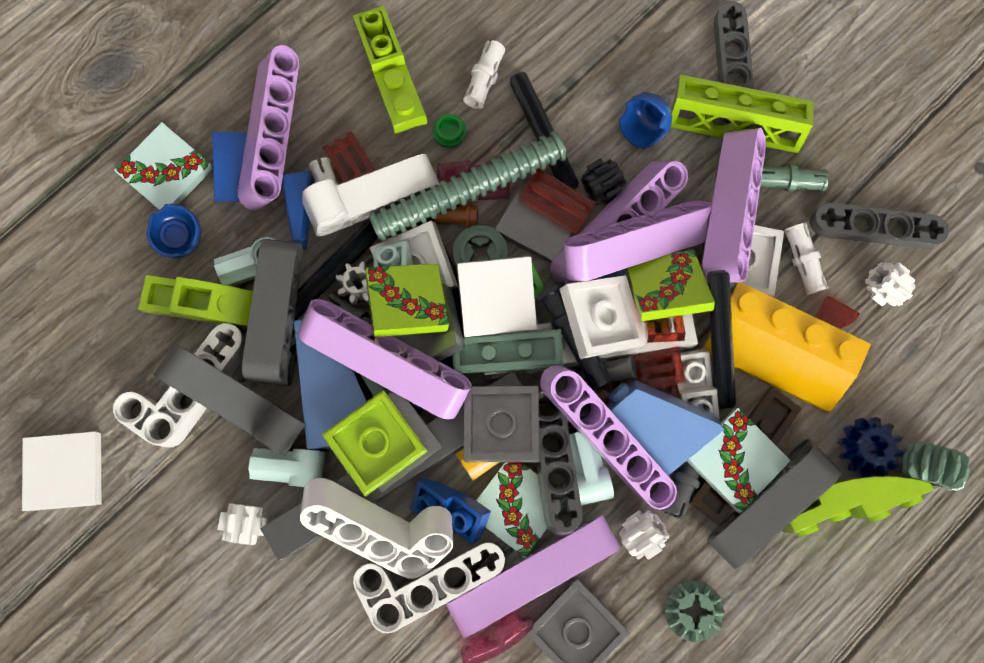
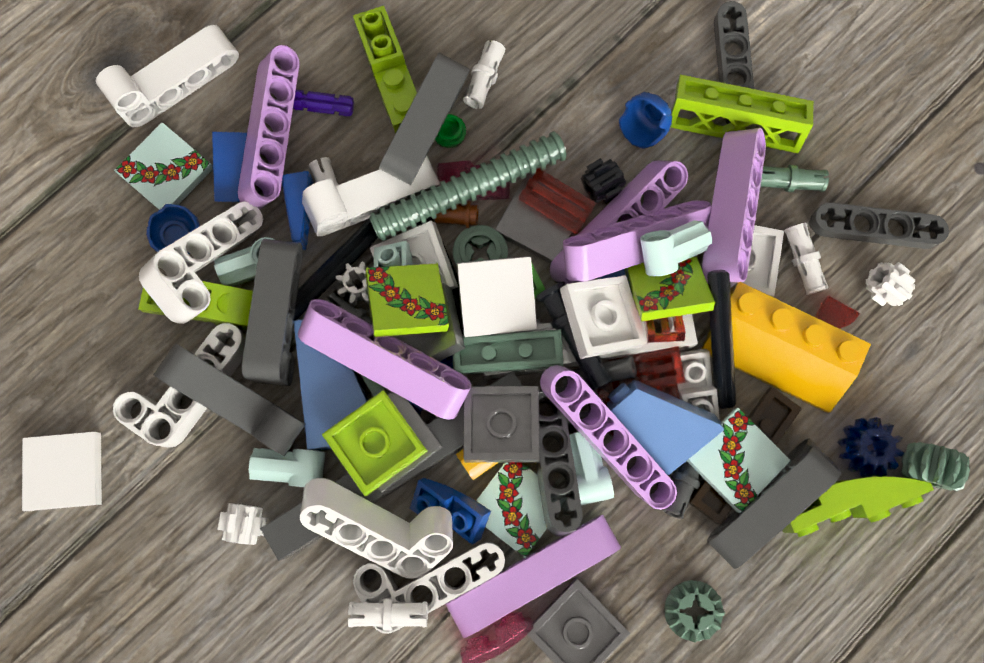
clear red tile [322,131,376,183] -> none
black axle [510,72,579,193] -> none
white gear [619,510,669,560] -> none
none -> white beam [96,25,239,127]
none -> white beam [139,201,263,324]
none -> dark purple axle [293,89,354,116]
none -> white pin [348,599,428,630]
none -> dark grey beam [379,52,470,185]
none -> light aqua piece [640,220,712,276]

